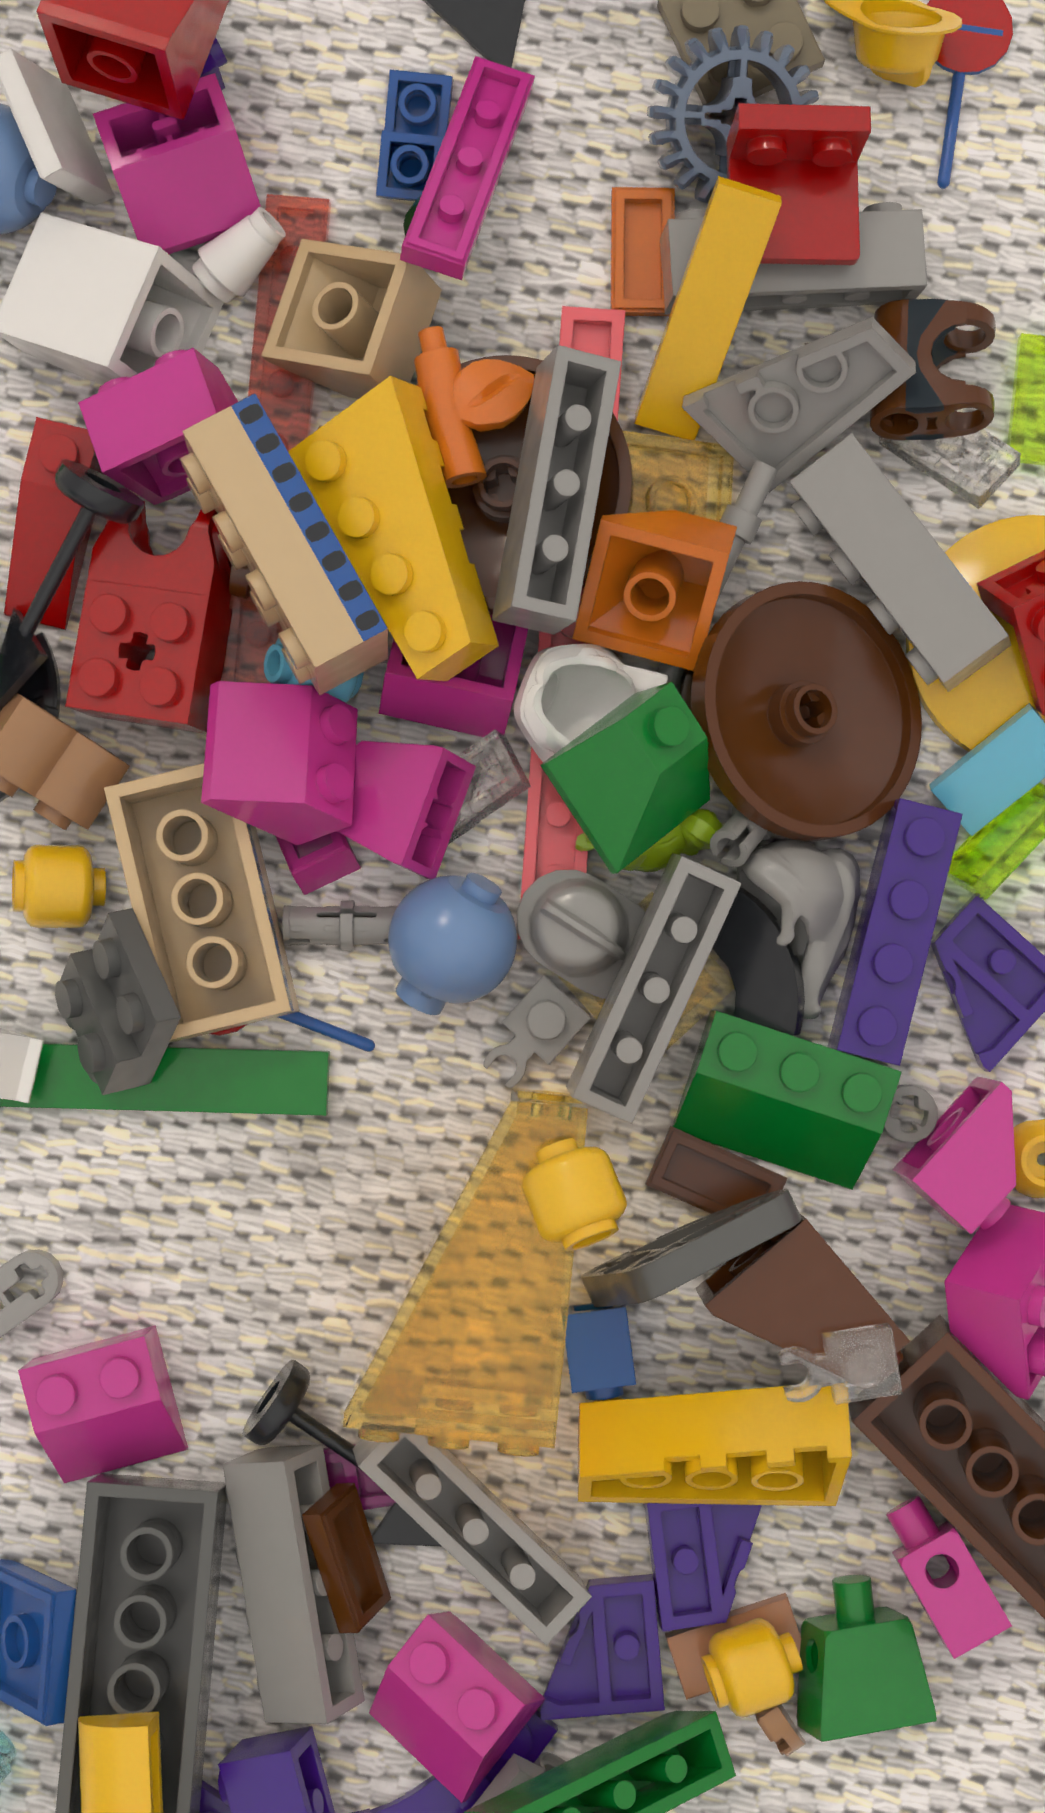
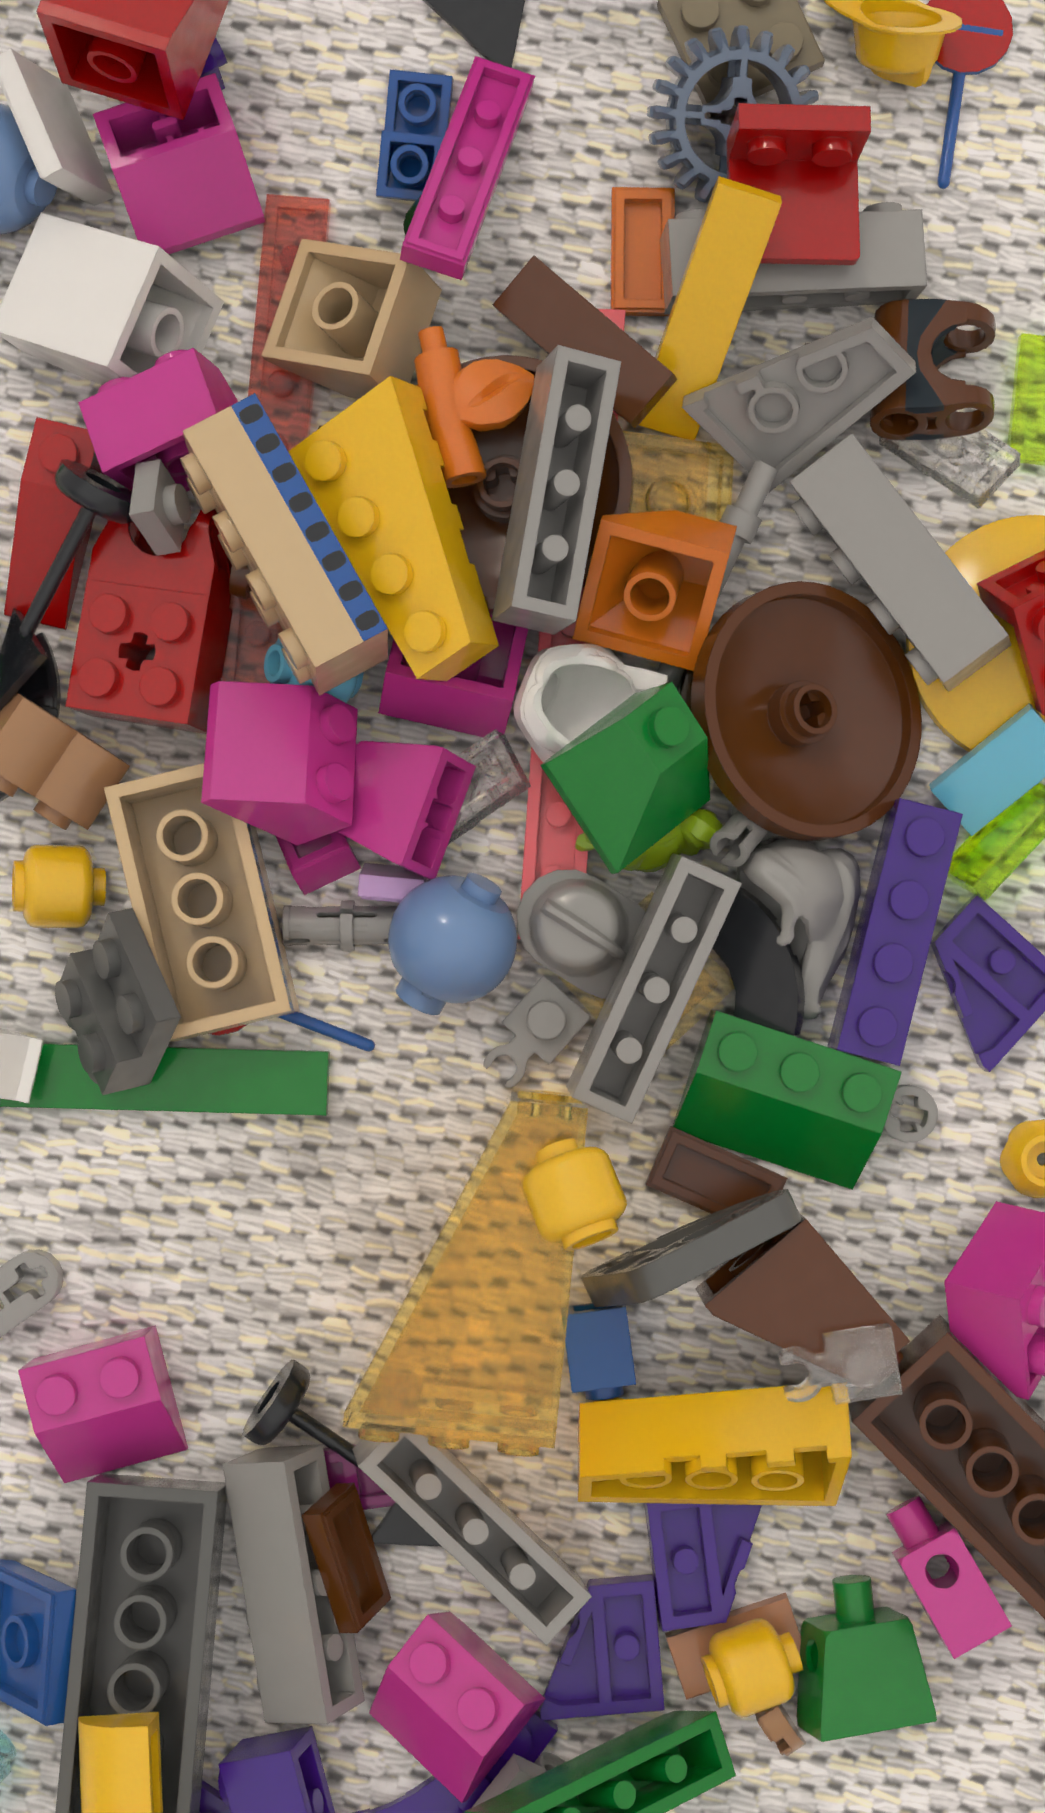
white cone [192,207,286,303] -> none
dark pink slope [892,1076,1016,1234] -> none
none -> light grey plate [129,459,191,556]
none -> lavender tile [358,863,427,903]
none -> reddish brown tile [492,255,677,429]

